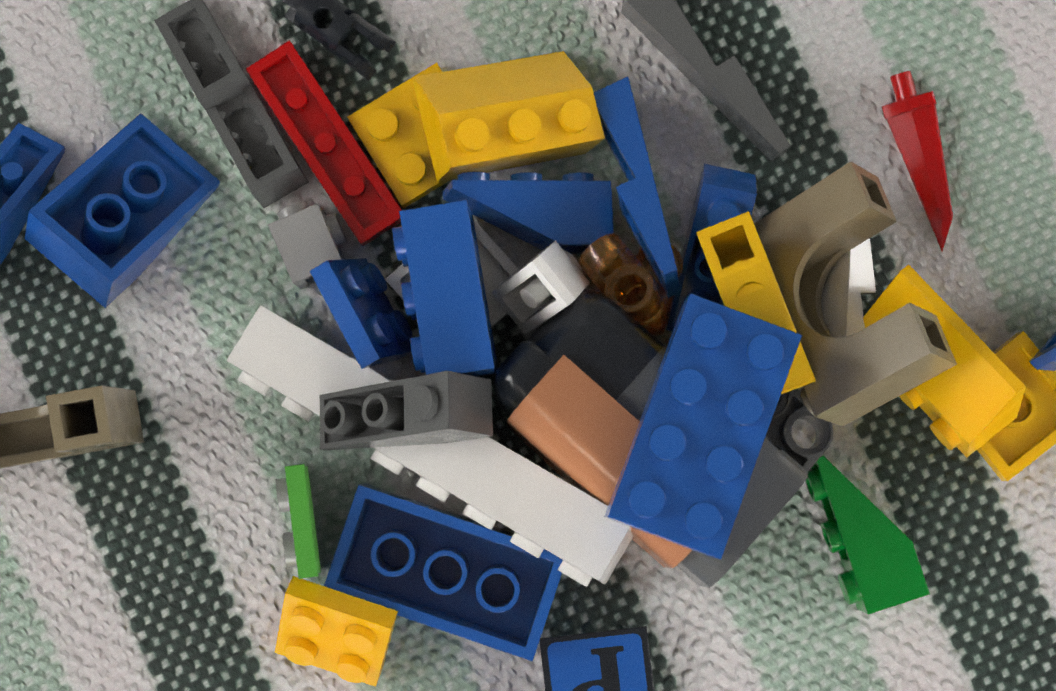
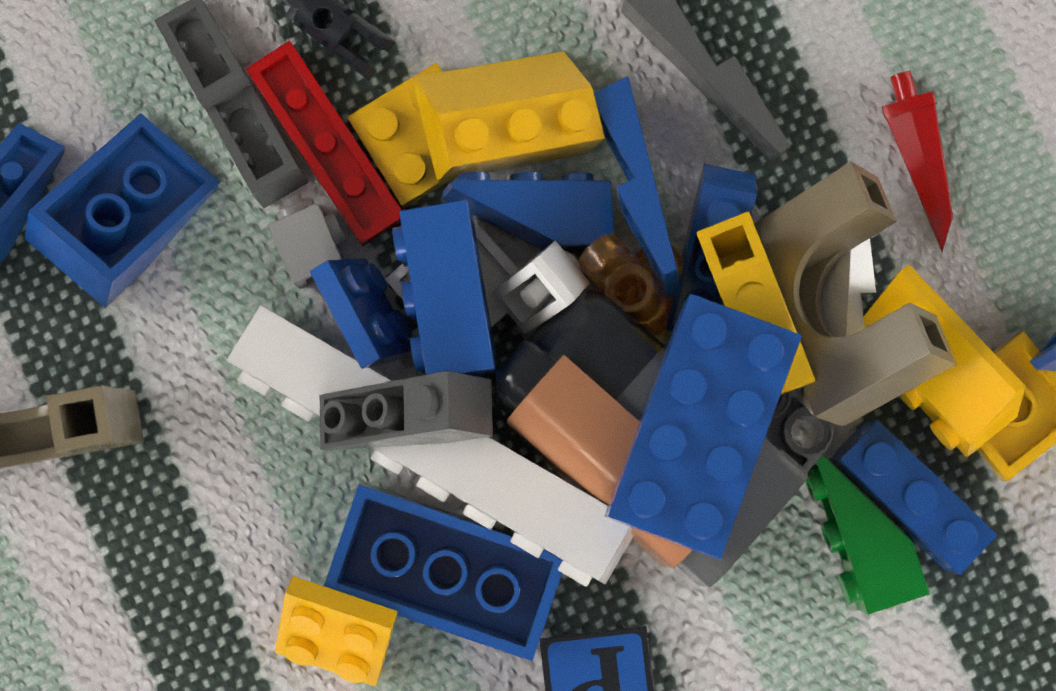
bright green piece [275,464,321,579] -> none
none -> blue brick [829,420,998,575]

